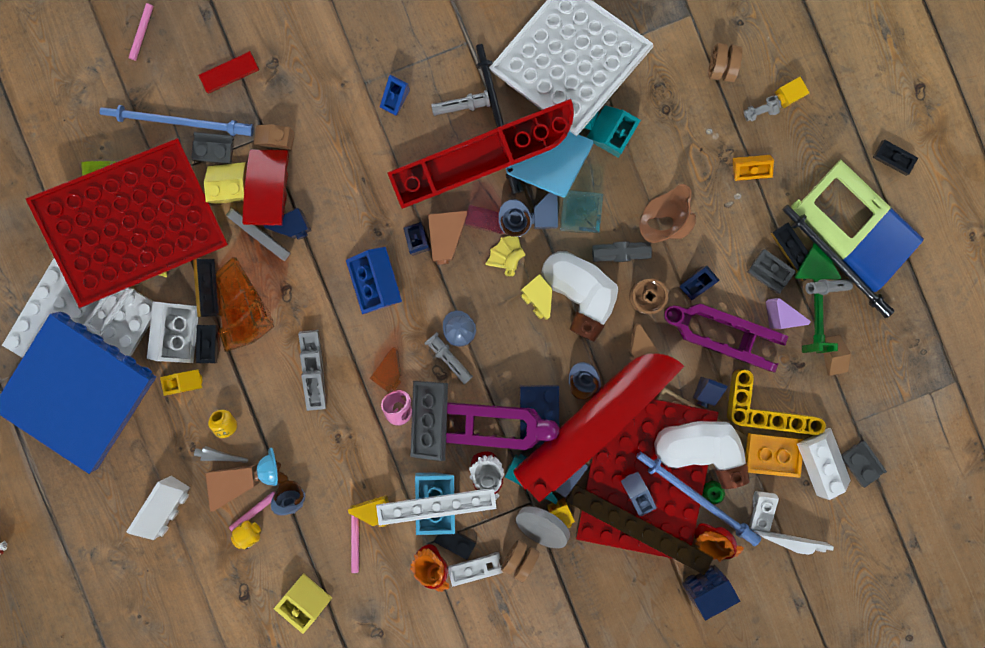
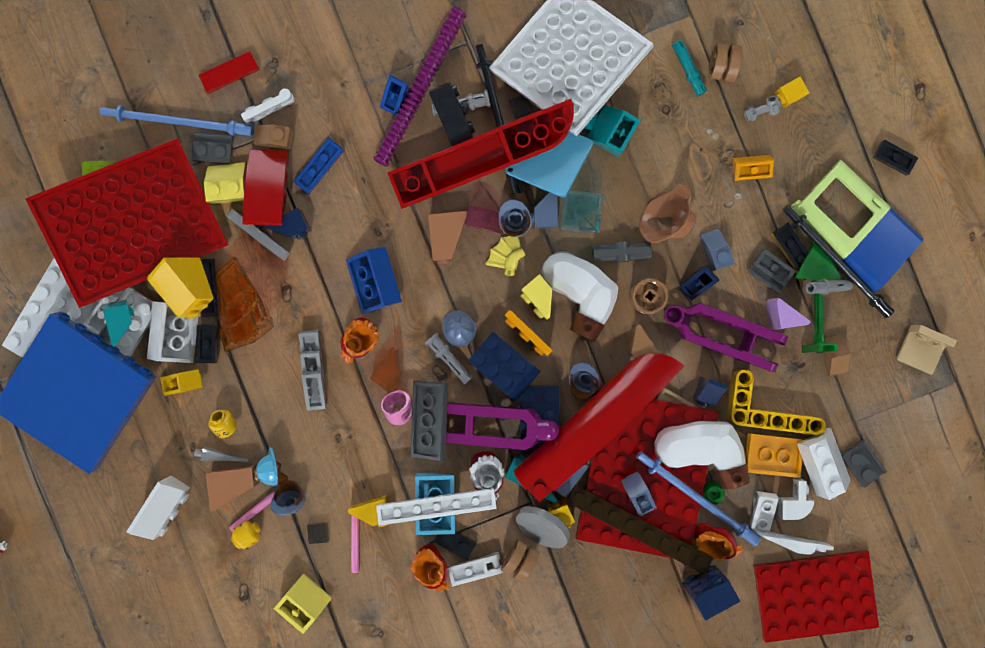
bright pink piece [128,3,154,61] -> none
dark blue slope [403,222,430,256] -> none
none -> teal slope [102,299,135,346]
none -> yellow slope [147,258,214,319]
none -> white plate [241,89,295,124]
none -> blue tile [293,138,345,194]
none -> clear smoke tile [307,522,329,544]
none -> orange hair [340,317,379,363]
none -> magenta piece [373,7,467,167]
none -> black brick [429,82,475,146]
none -> dark blue brick [468,332,541,401]
none -> light orange plate [504,310,553,356]
none -> clear smoke tile [508,95,533,119]
none -> teal pin [671,39,708,97]
none -> sand blue slope [699,229,735,271]
none -> red plate [753,550,879,643]
none -> white brick [777,478,814,520]
none -> tan bracket [896,325,957,375]

